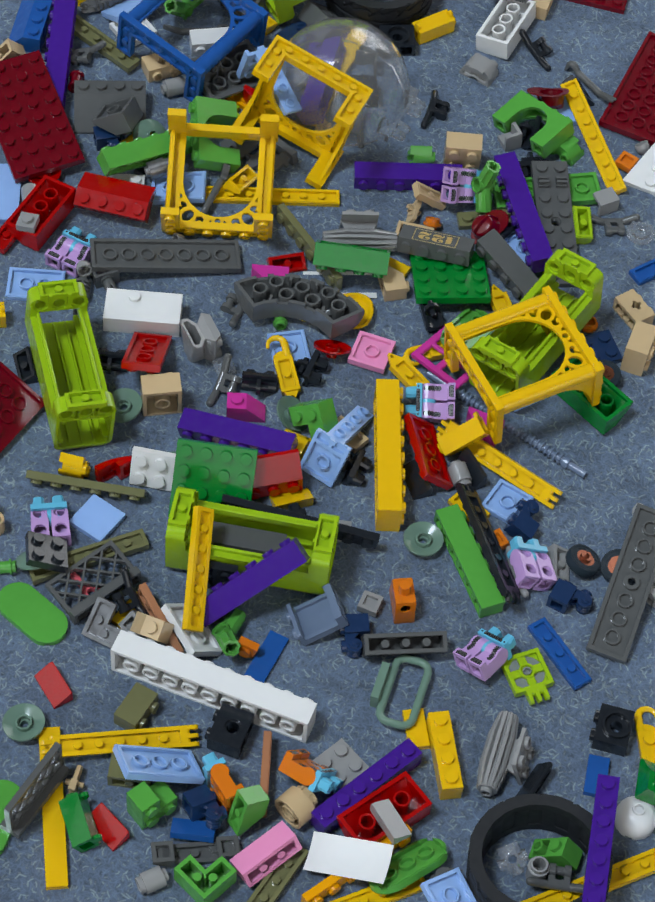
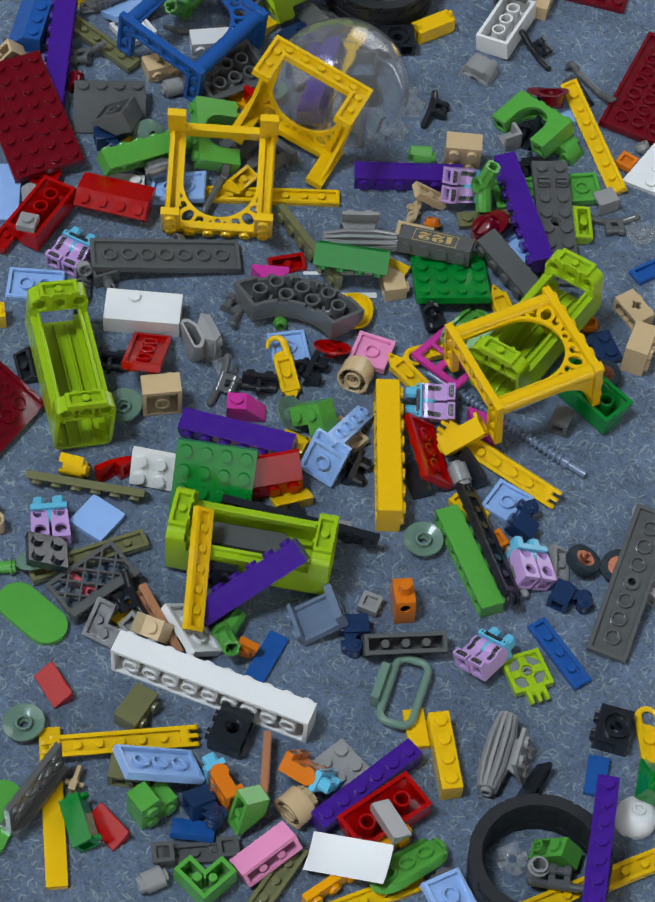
light blue bracket [236,45,302,116] -> none
none -> tan piece [337,355,375,394]
none -> dark grey brick [547,404,575,438]

